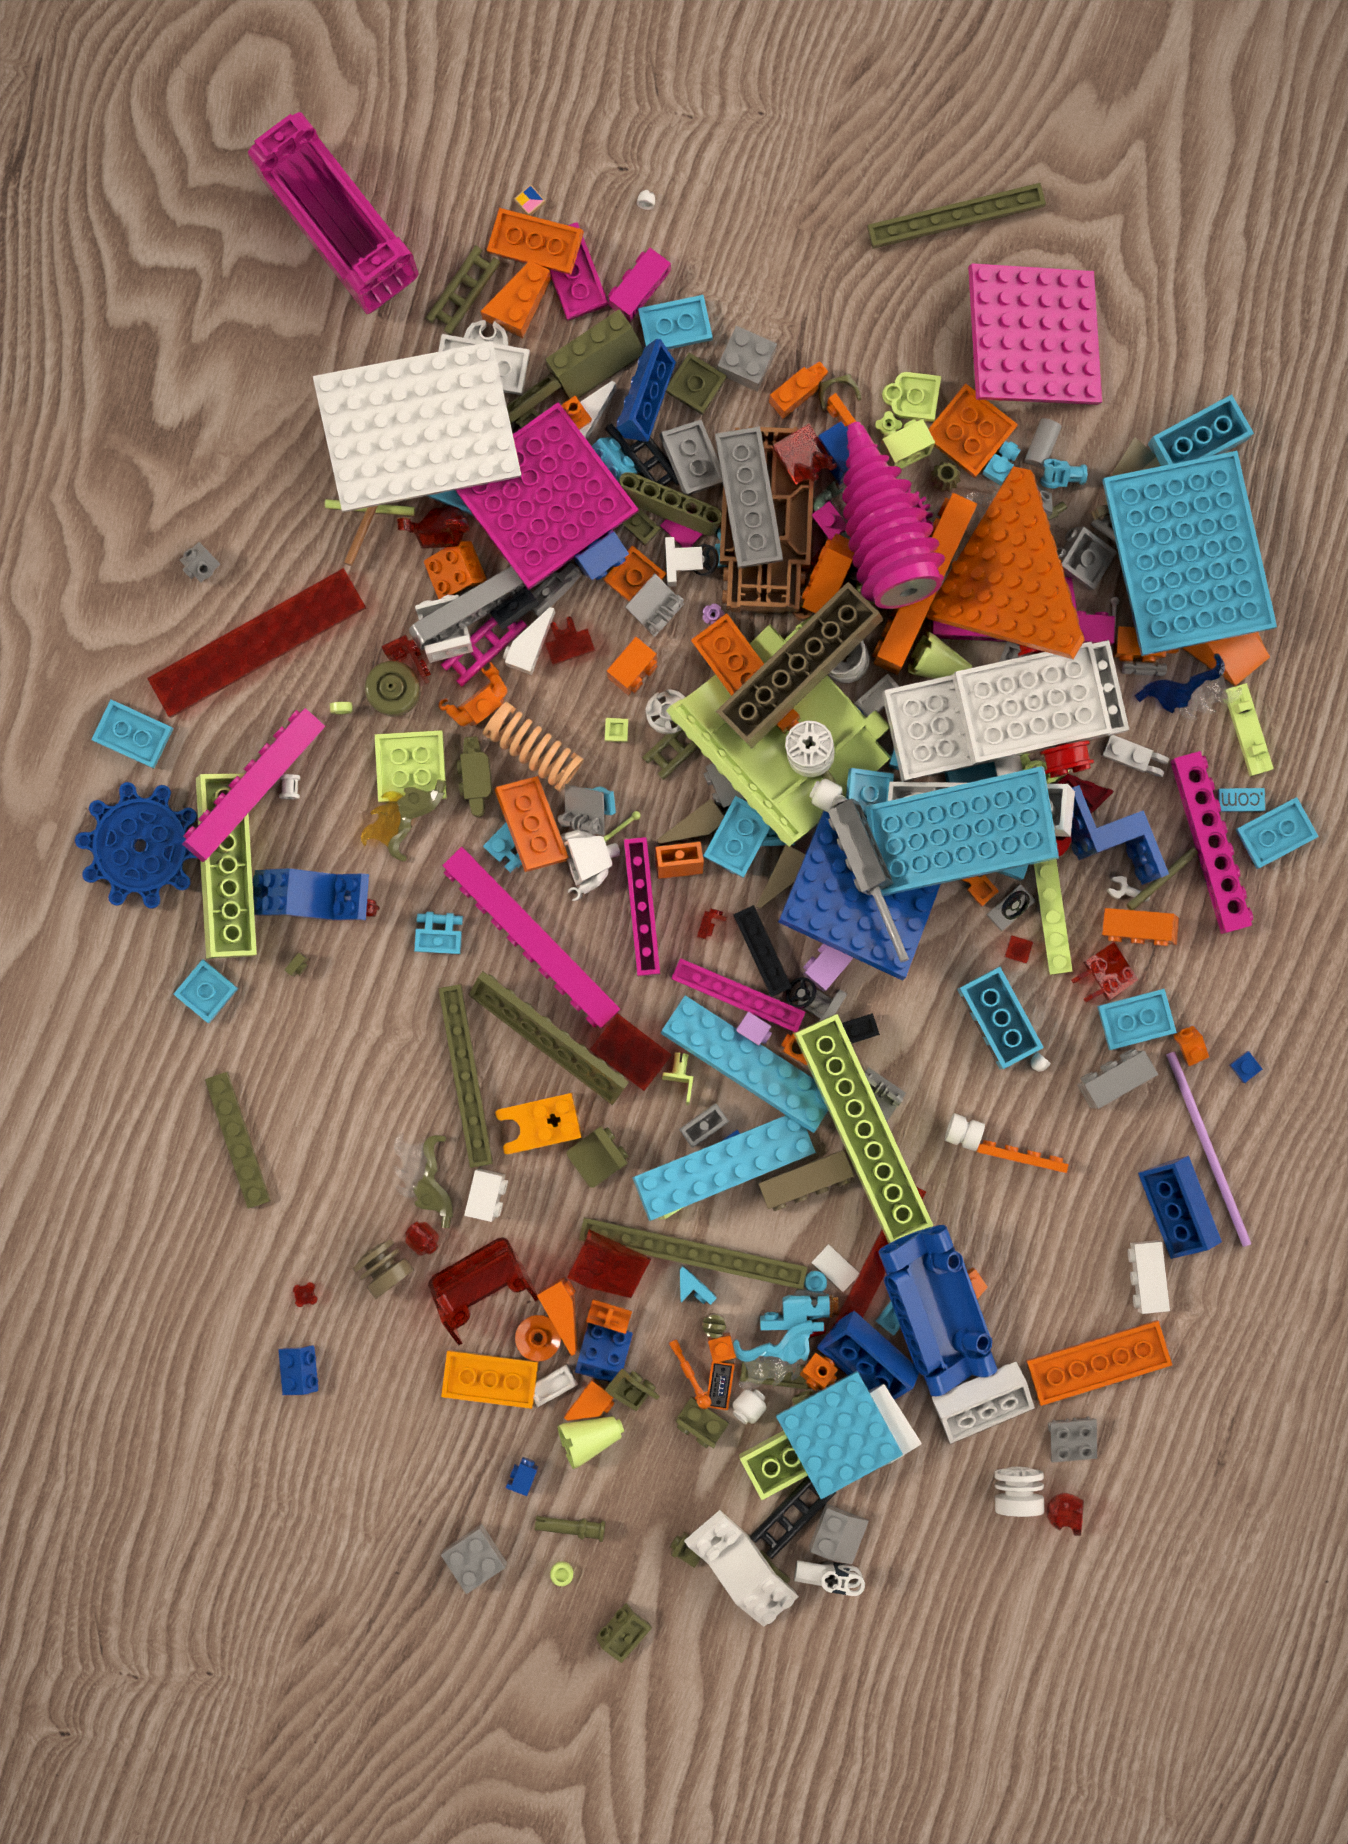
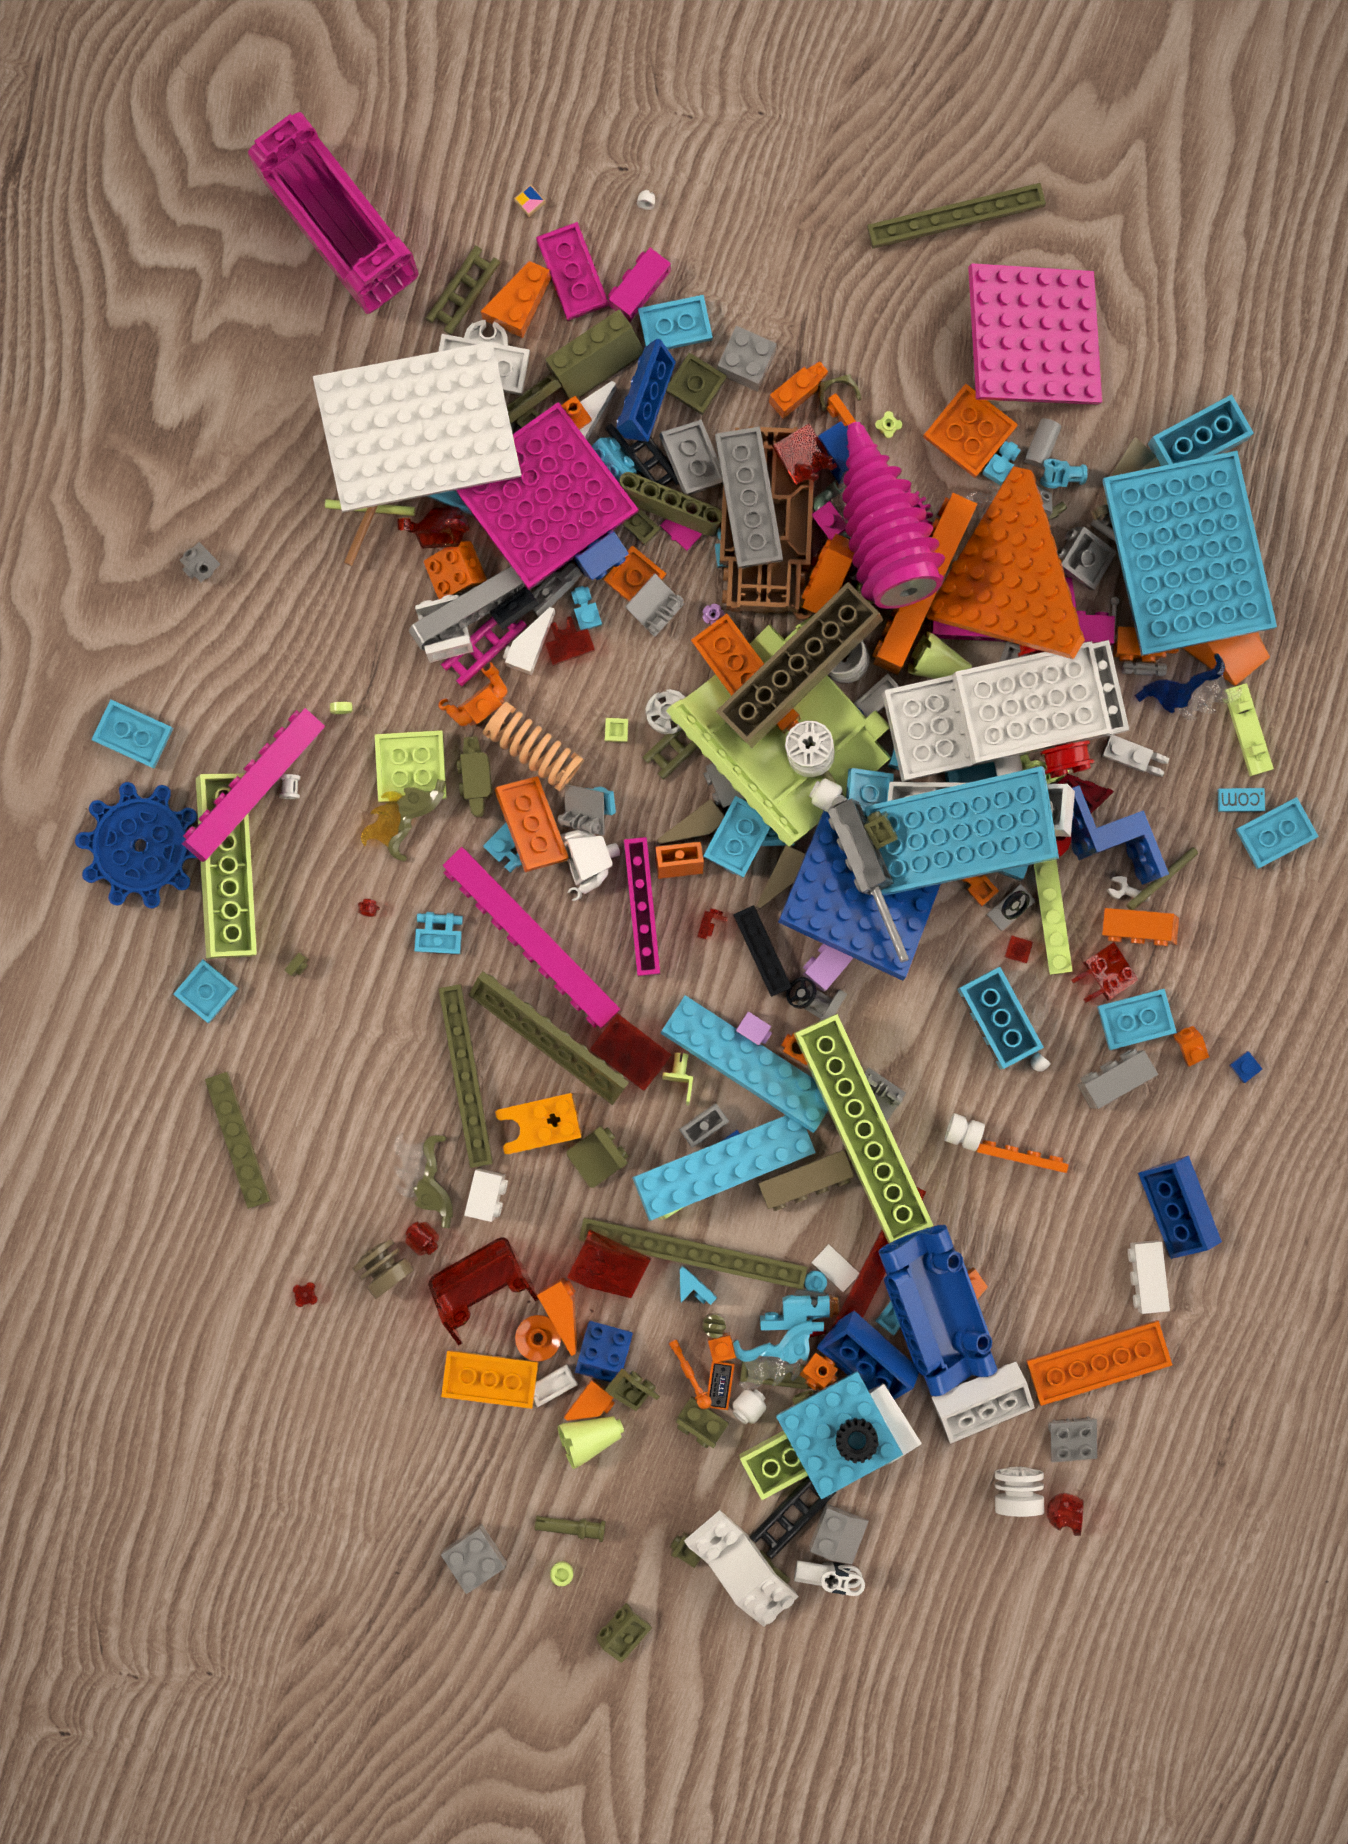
clear red plate [147,568,366,718] -> none
blue bracket [252,868,369,921] -> none
blue bracket [278,1345,318,1395] -> none
olive wheel [365,661,421,717] -> none
clear red bracket [381,635,431,684] -> none
orange plate [487,208,584,275] -> none
blue brick [506,1457,539,1496] -> none
orange hips [586,1299,632,1334] -> none
yellowish green hinge [603,811,641,842] -> none
orange brick [607,637,658,696] -> none
white piece [665,537,719,587] -> none
dark pink plate [671,958,805,1032] -> none
black plate [842,1013,880,1044] -> none
yellowish green brick [879,419,935,469] -> none
yellowish green plate [882,372,941,422] -> none
olive piece [930,462,961,492] -> none
lavender piece [1166,1051,1251,1247] -> none
dark pink brick [1170,751,1253,934] -> none
none -> medium azure plate [571,586,602,632]
none -> black tyre [836,1418,879,1464]
none -> olive bracket [864,811,898,850]

